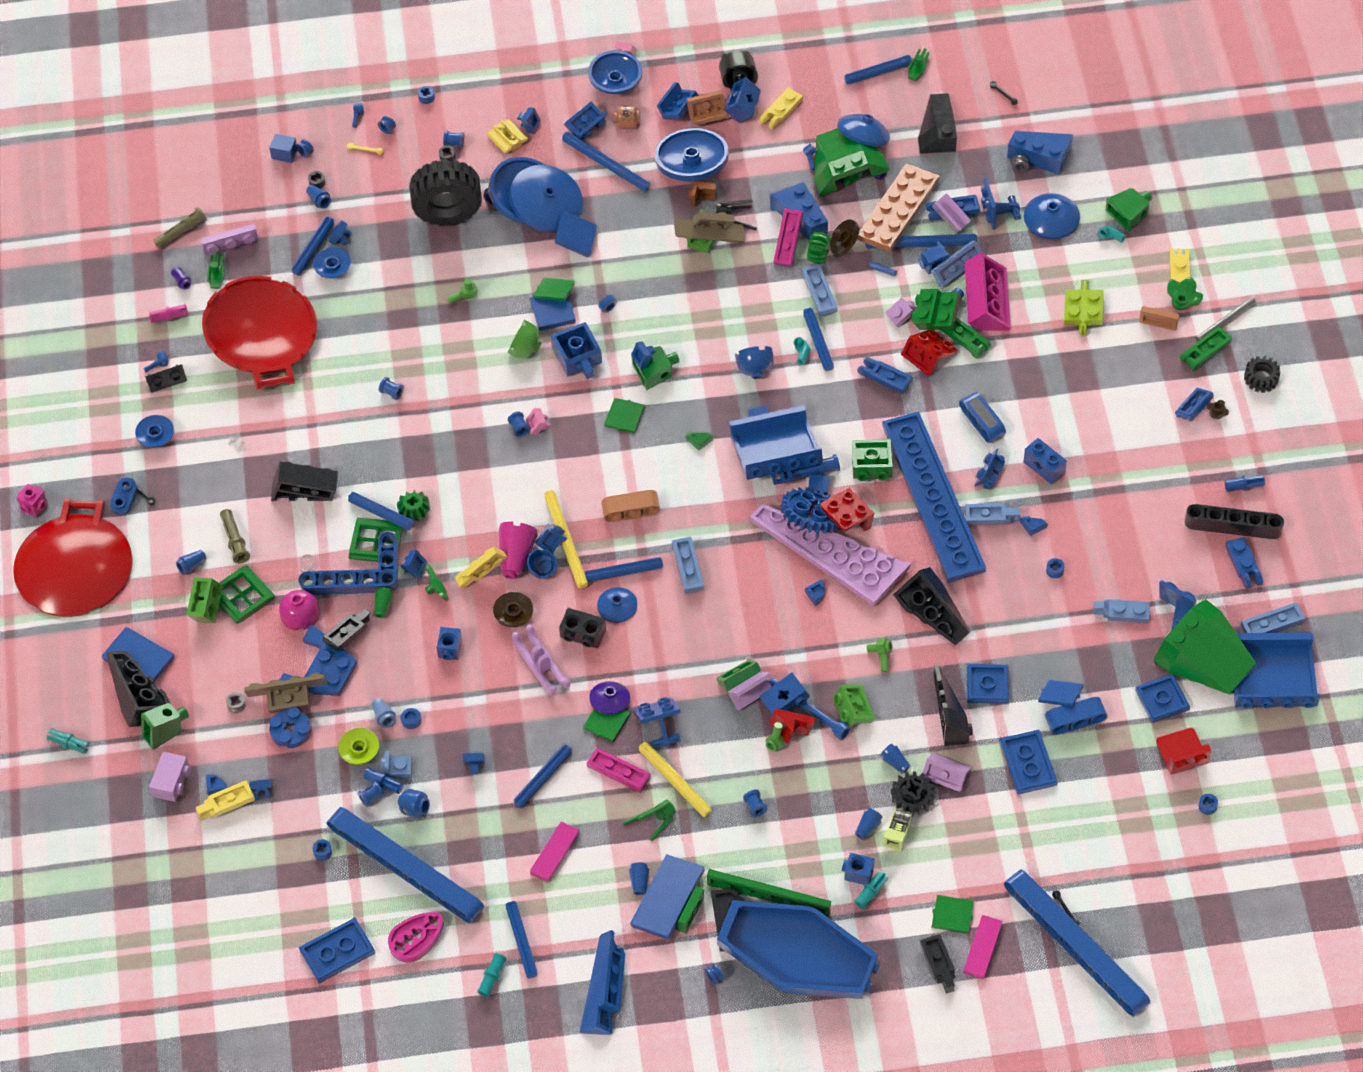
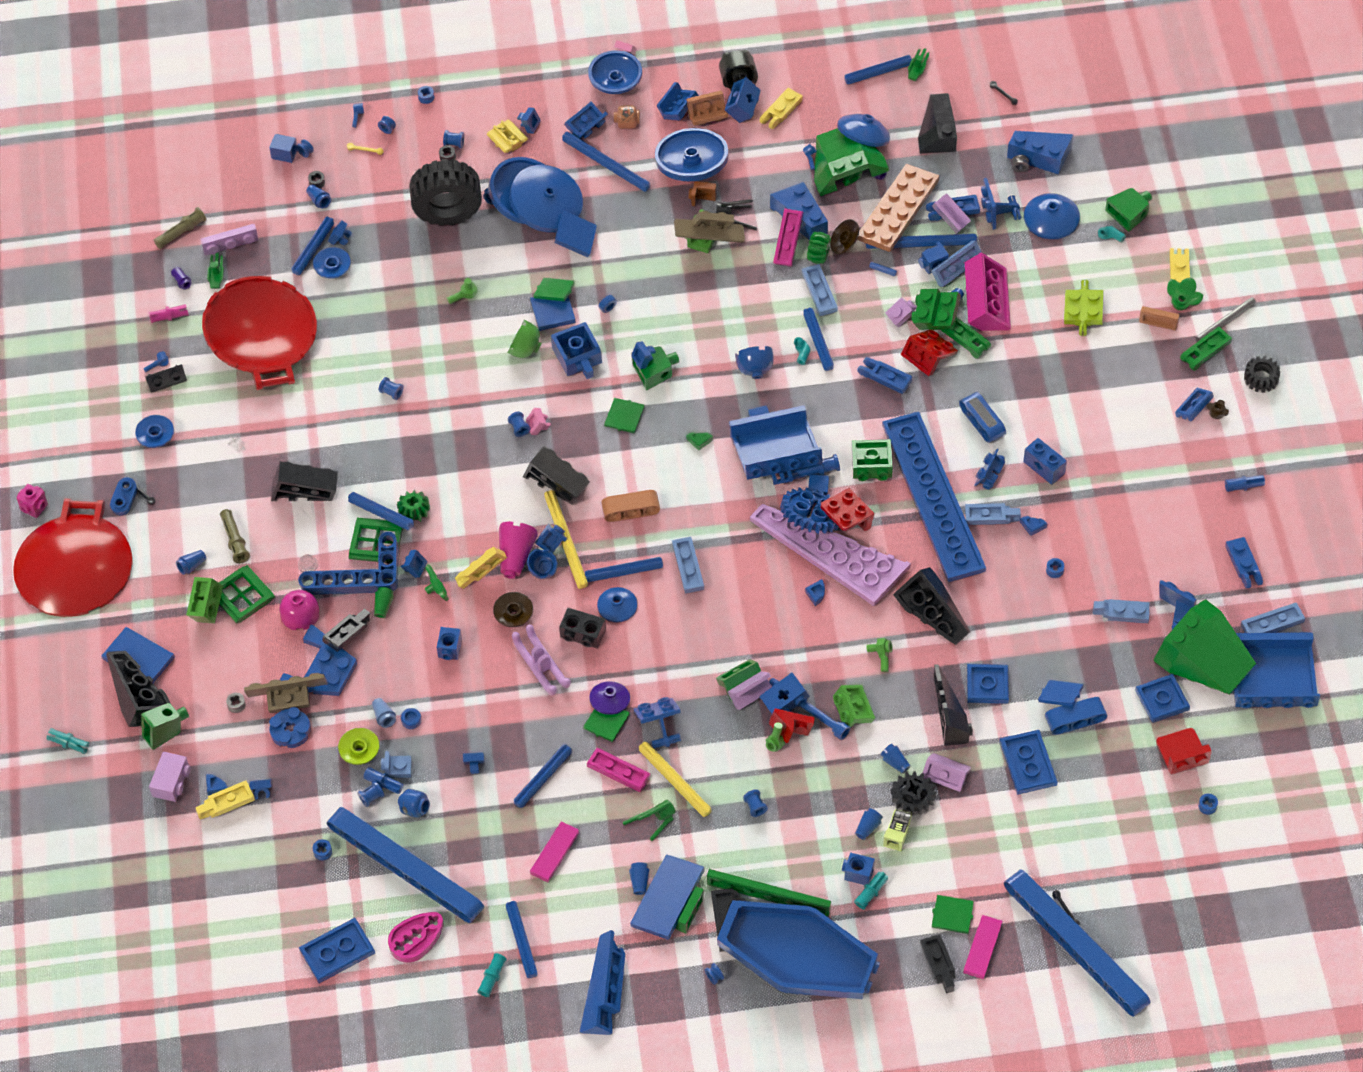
black beam [1184,504,1284,539] -> none
none -> black wedge [523,446,590,505]

